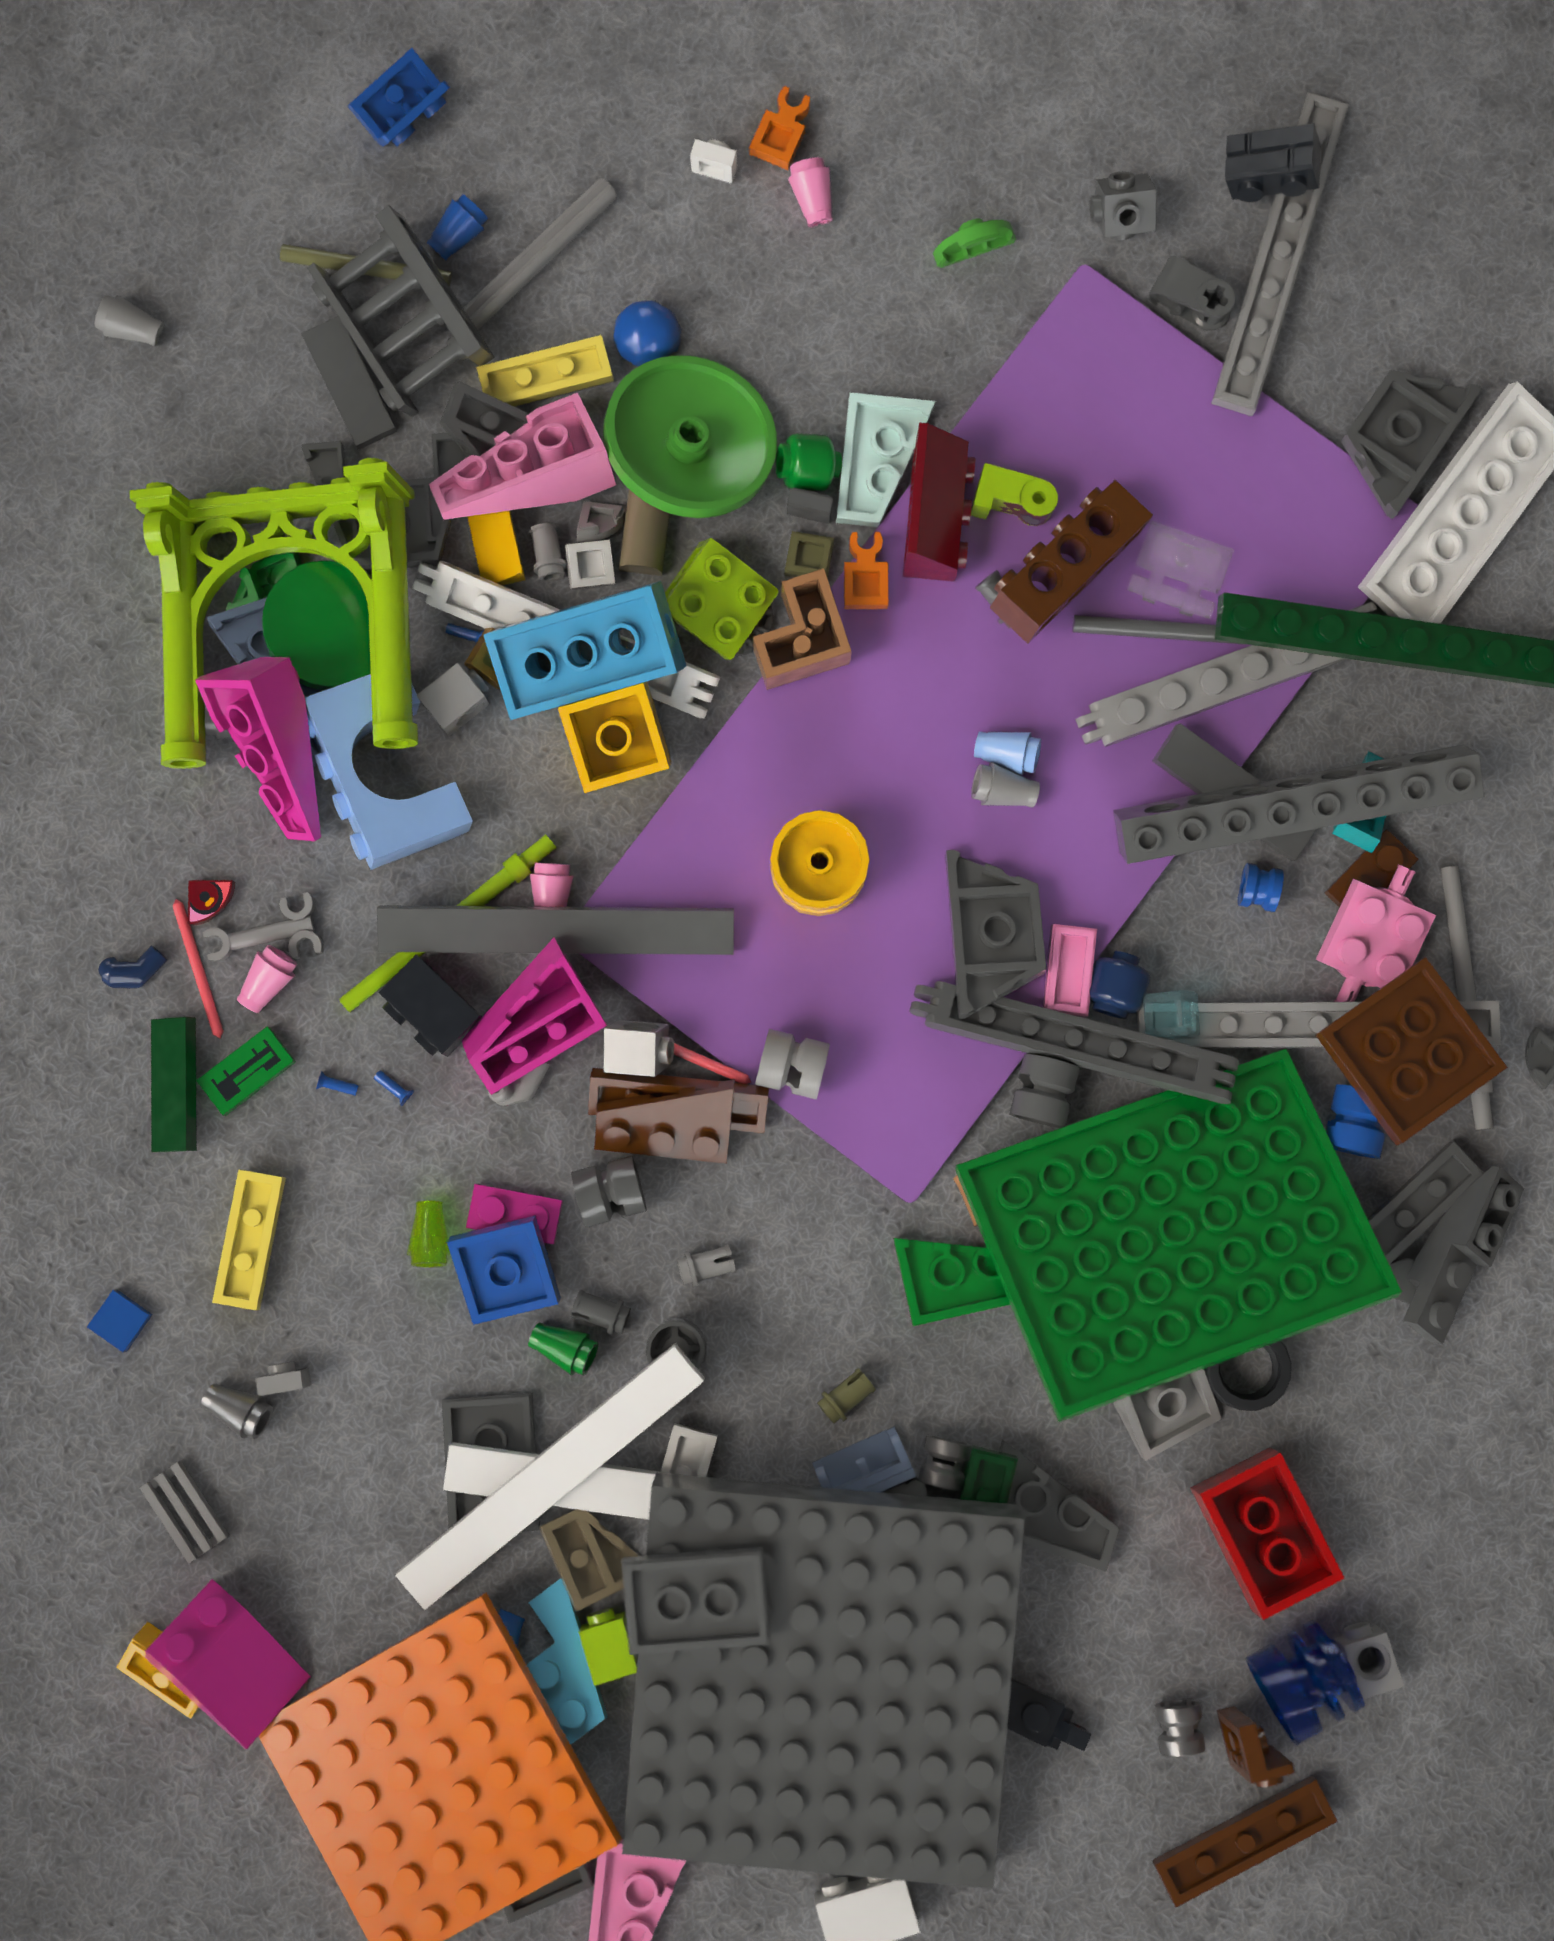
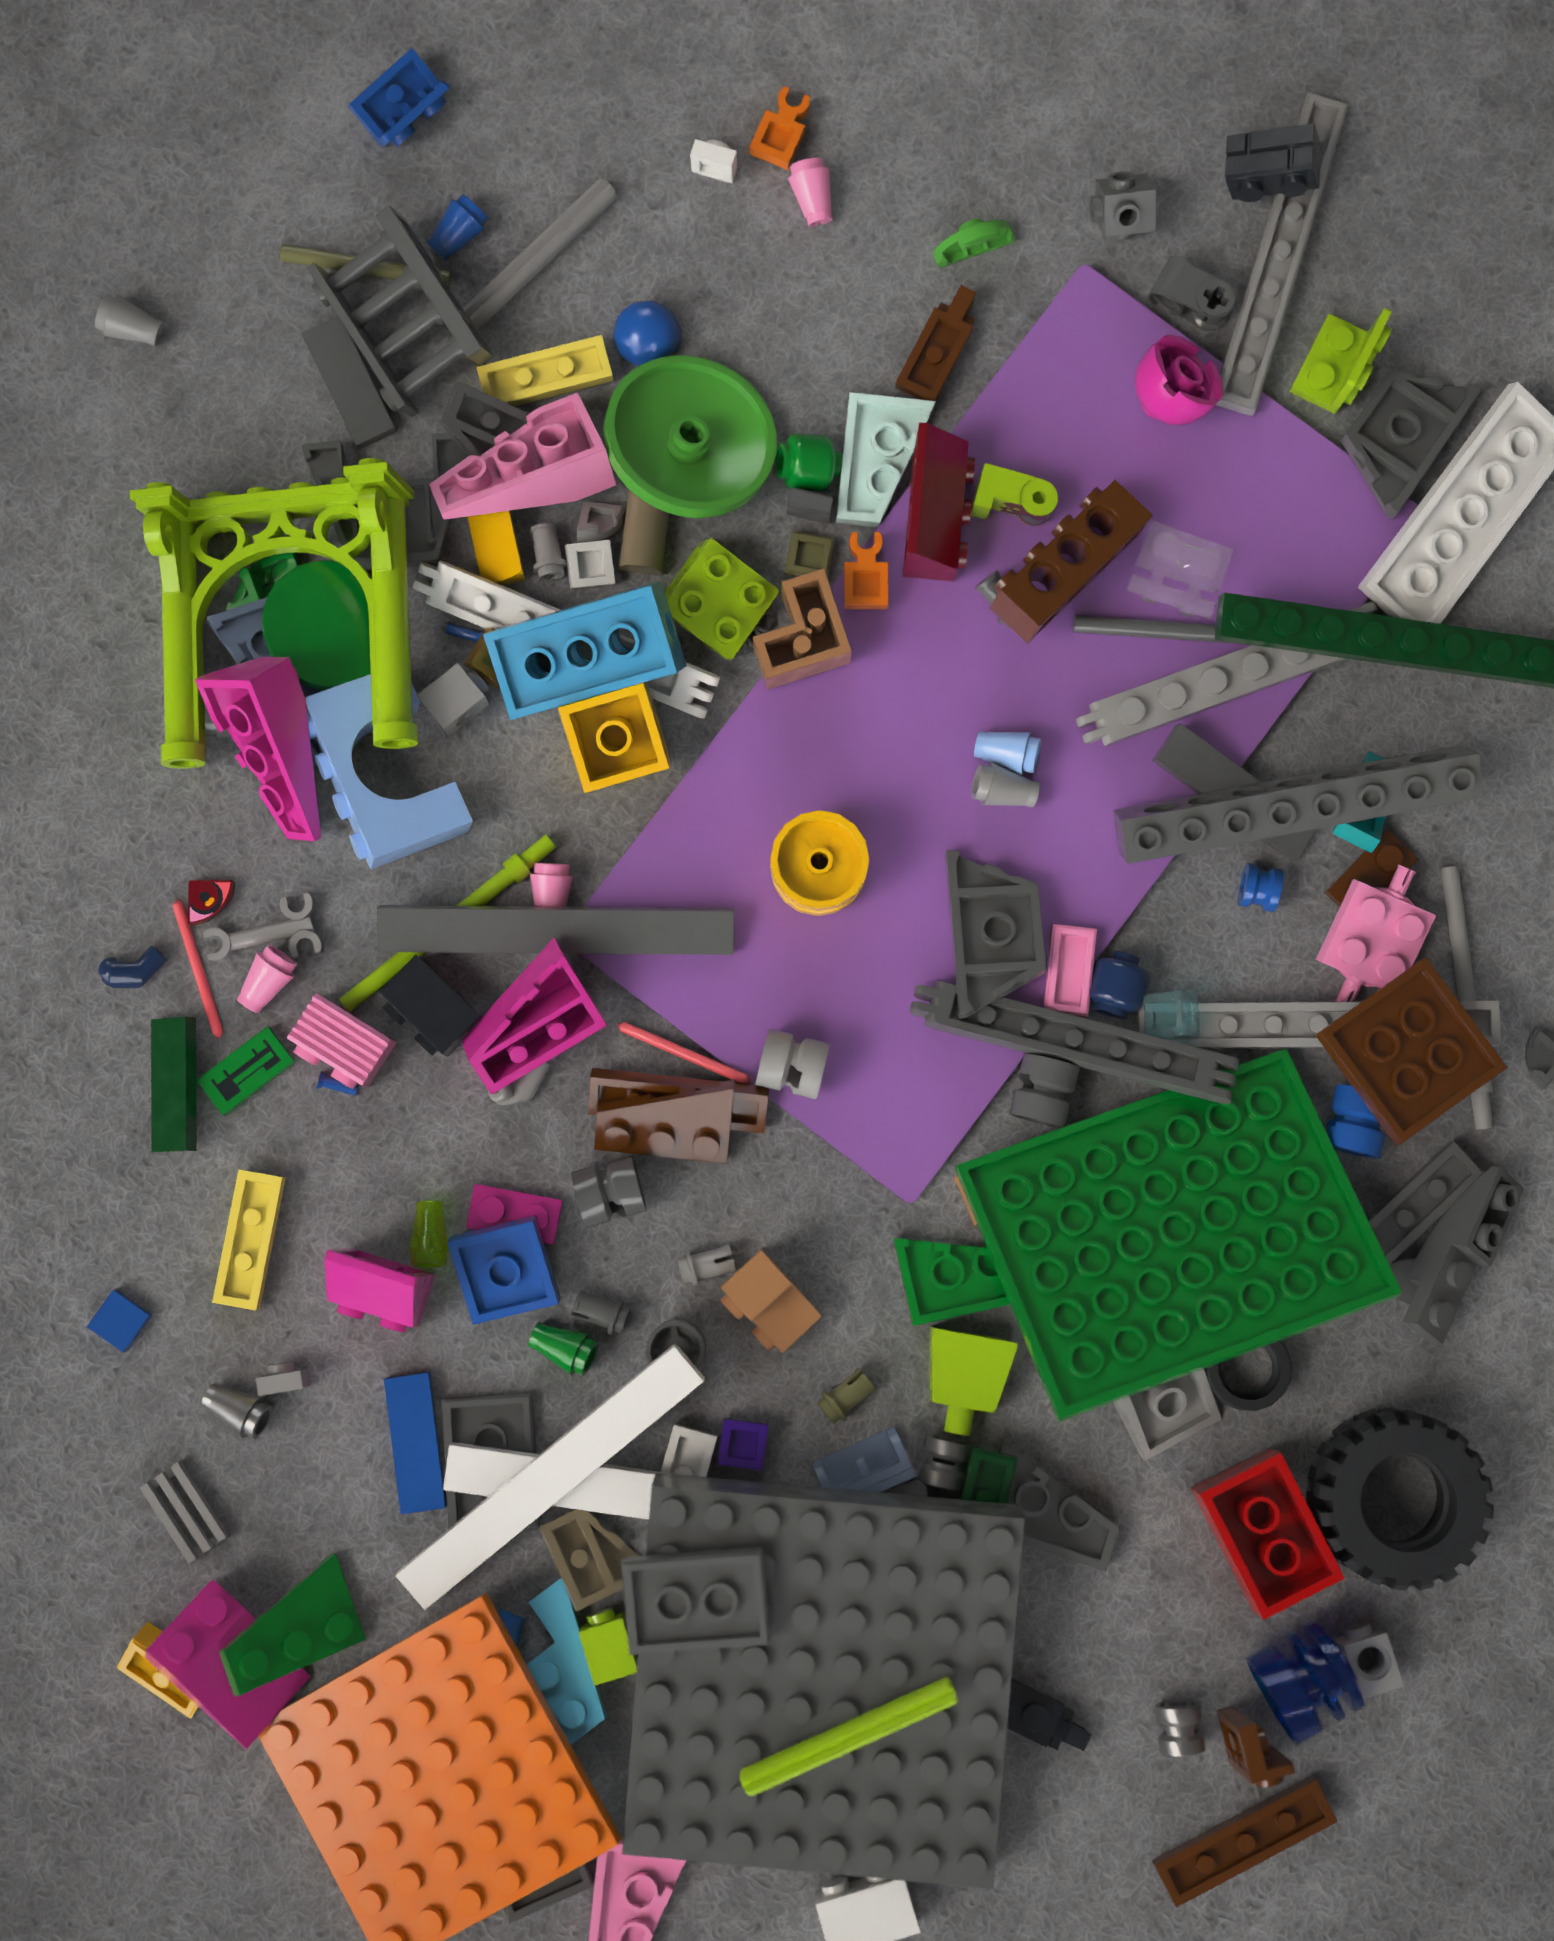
blue piece [374,1070,414,1106] -> none
brick [604,1020,674,1077] -> none
none -> green wing [219,1553,366,1696]
none -> bright pink brick [287,993,397,1089]
none -> dark pink slope [324,1248,436,1333]
none -> blue tile [384,1372,447,1515]
none -> dark purple plate [717,1418,768,1471]
none -> medium nougat brick [720,1249,822,1353]
none -> lime axle [740,1677,958,1796]
none -> reddish brown hinge [895,285,976,401]
none -> lime torso [929,1326,1018,1436]
none -> dark pink cylinder [1134,335,1224,426]
none -> lime bracket [1289,307,1392,414]
none -> black tyre [1306,1408,1494,1591]

